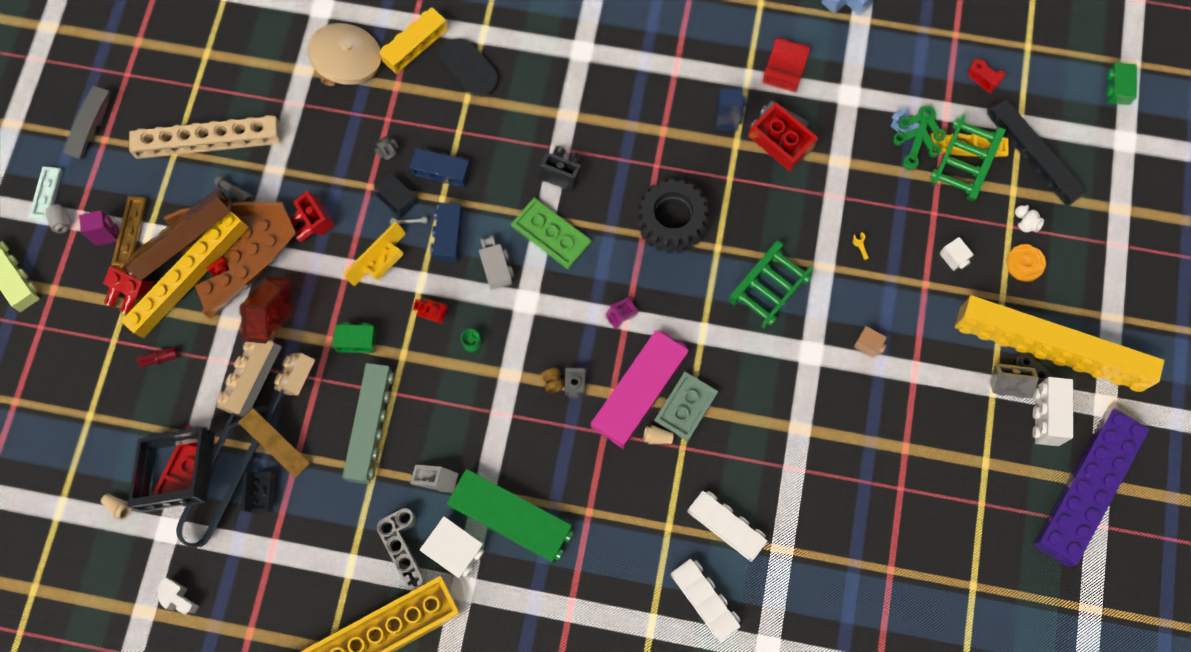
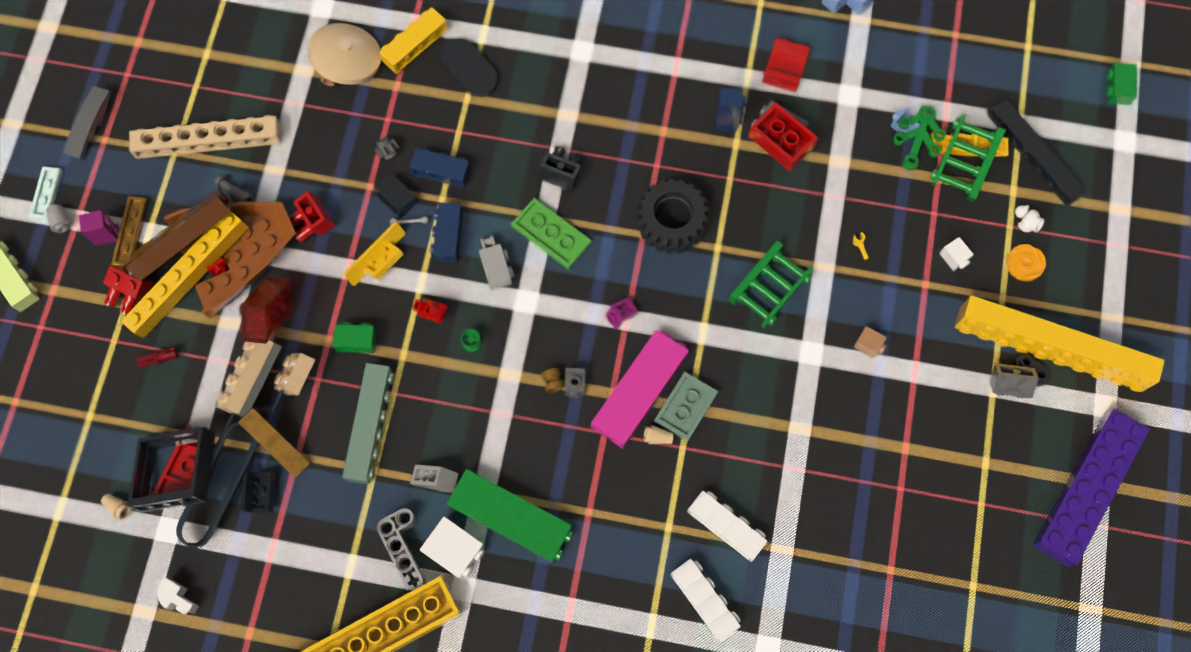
red leg [968,59,1006,94] -> none
white brick [1032,377,1073,446] -> none

